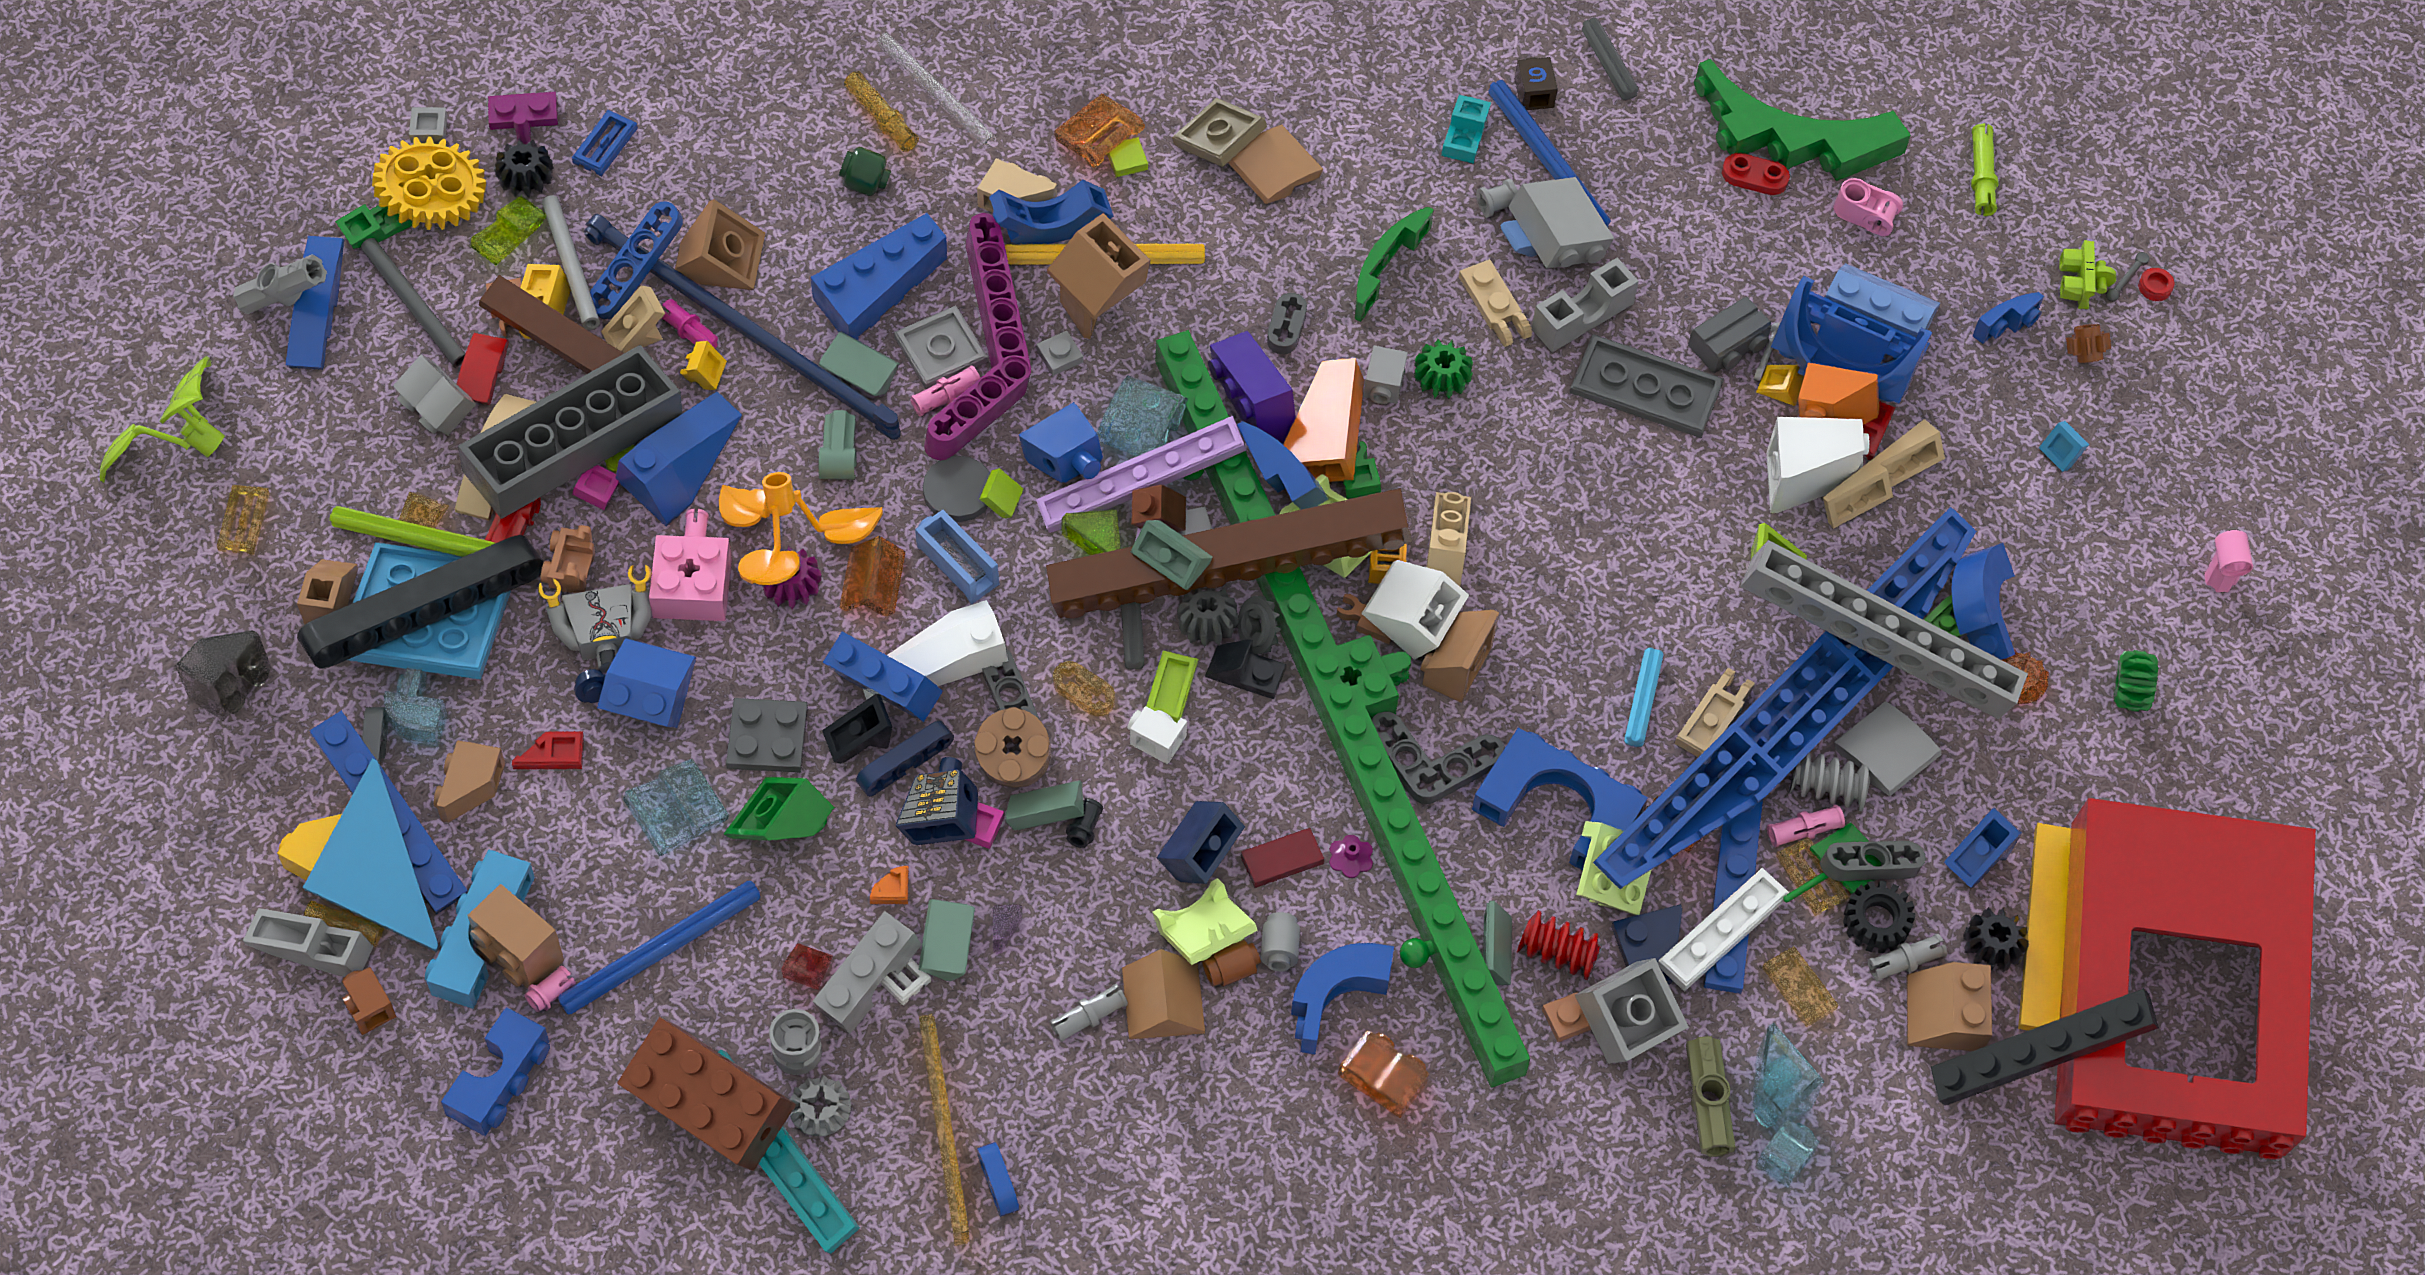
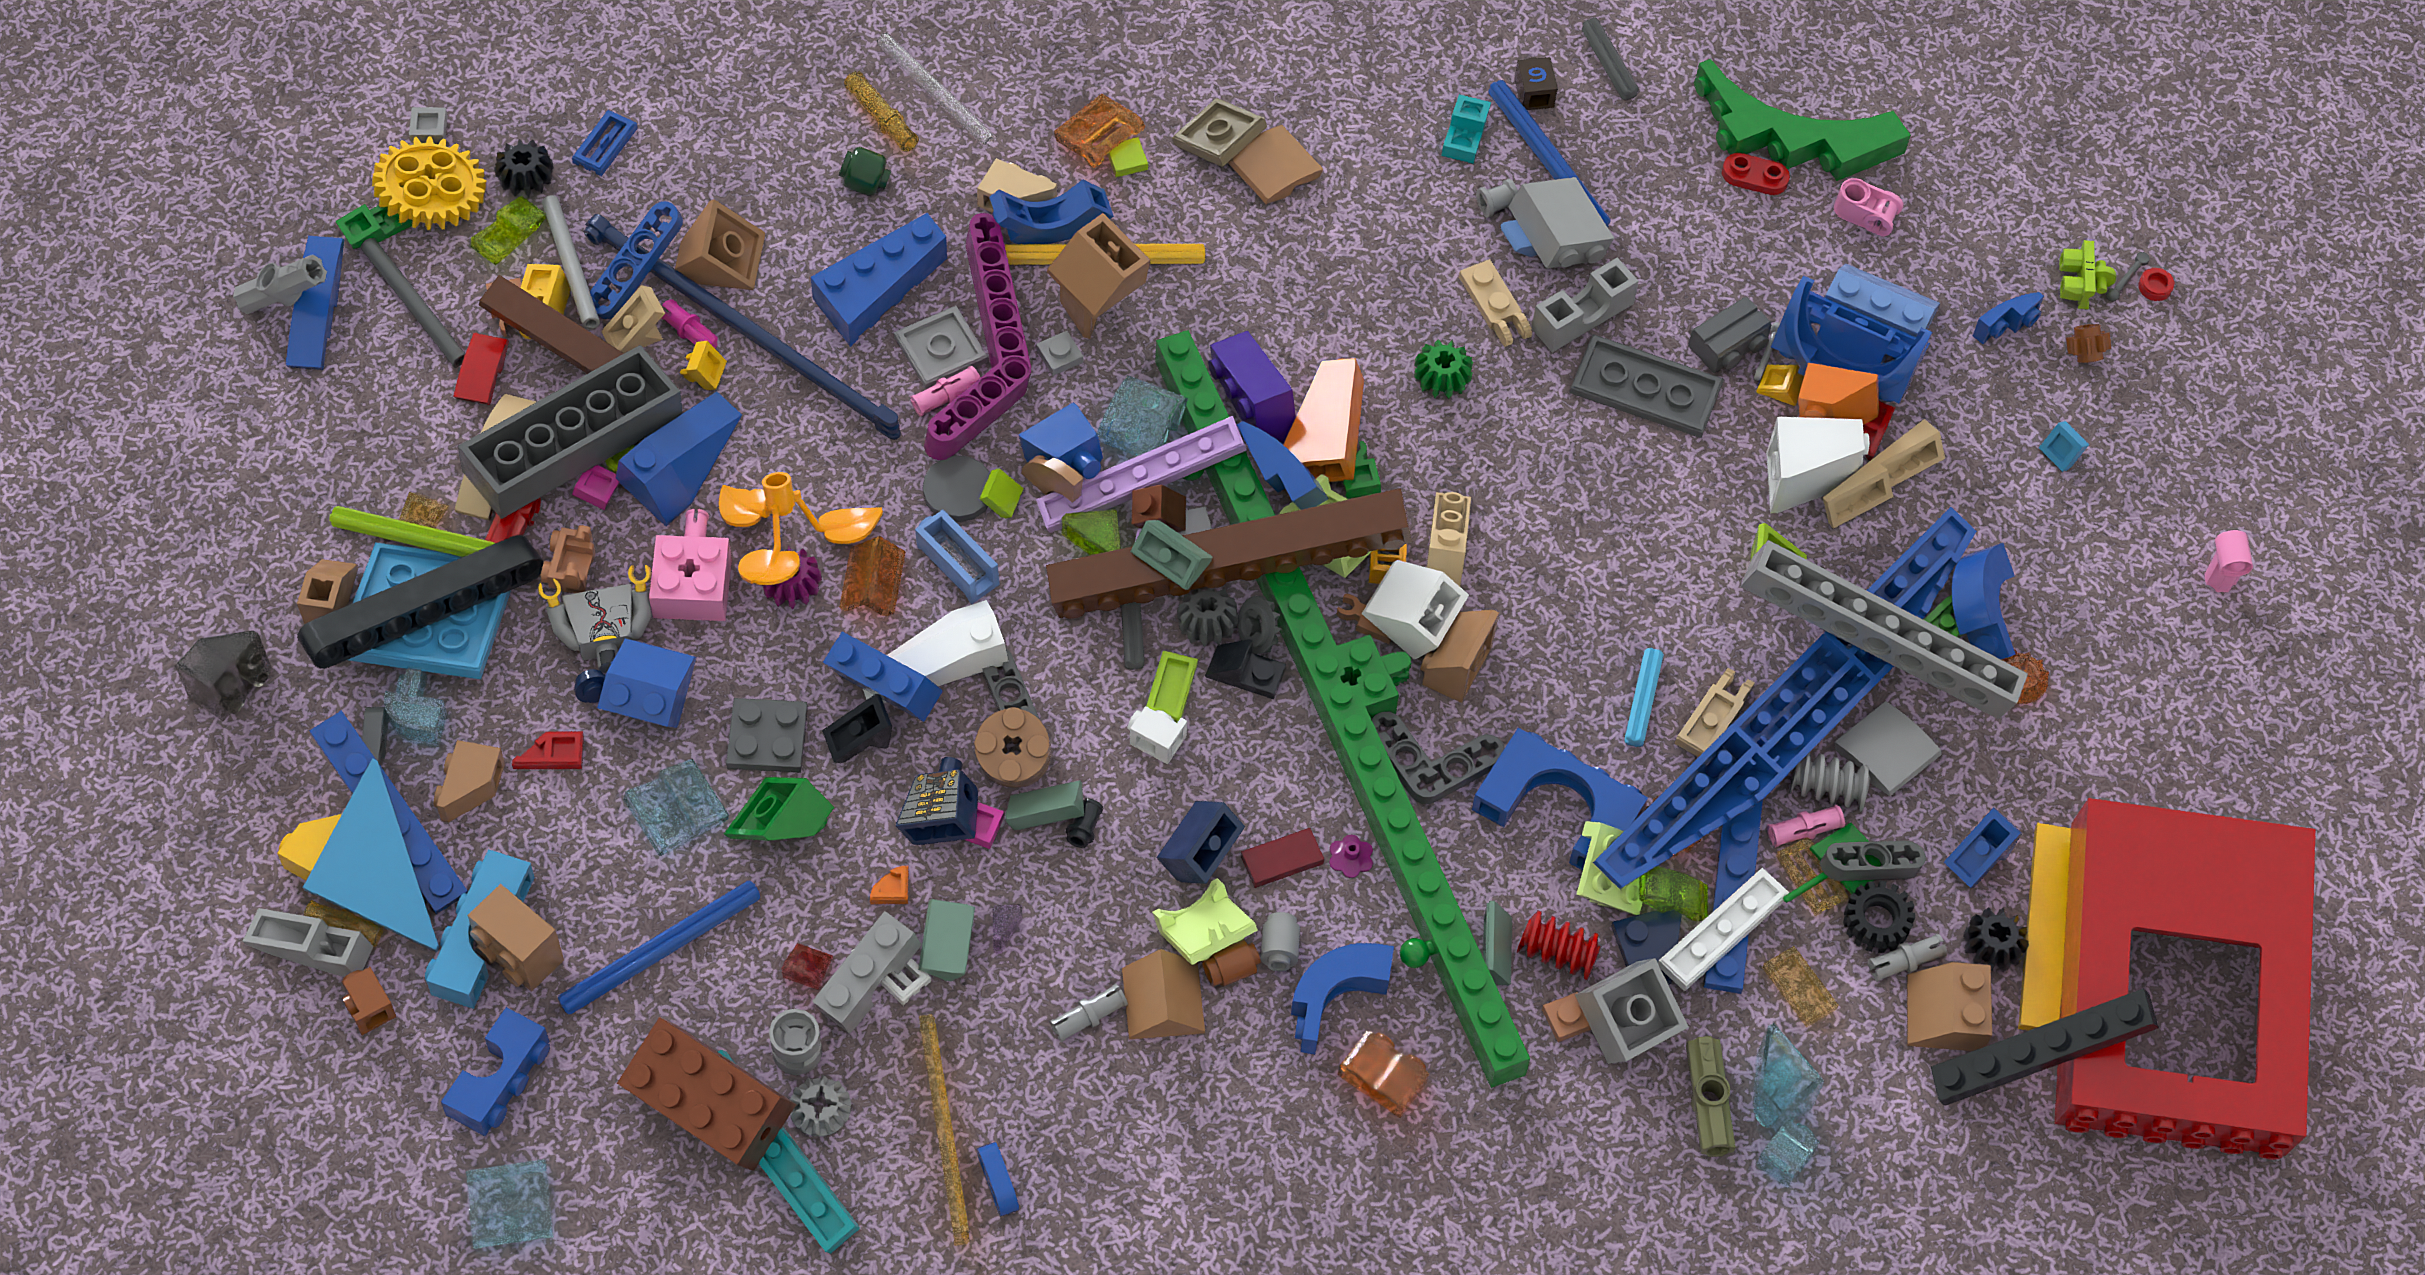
lime plant [100,356,225,483] -> none
clear yellow tile [217,485,270,555] -> none
light grey brick [393,354,476,436] -> none
magenta plate [488,91,558,144] -> none
bright pink pin [525,966,576,1012] -> none
sand green slope [819,331,900,396] -> none
sand green piece [819,410,857,480] -> none
dark blue beam [856,721,954,797] -> none
clear yellow beam [1053,661,1115,717] -> none
dark grey beam [1267,293,1307,355] -> none
green slope [1355,207,1434,322] -> none
light grey brick [1363,345,1408,404] -> none
lime pin [1971,123,1999,216] -> none
green gear [2114,650,2159,712] -> none
none -> clear light blue slope [466,1159,554,1249]
none -> medium nougat tile [1021,455,1083,503]
none -> clear neon green slope [1639,866,1708,921]

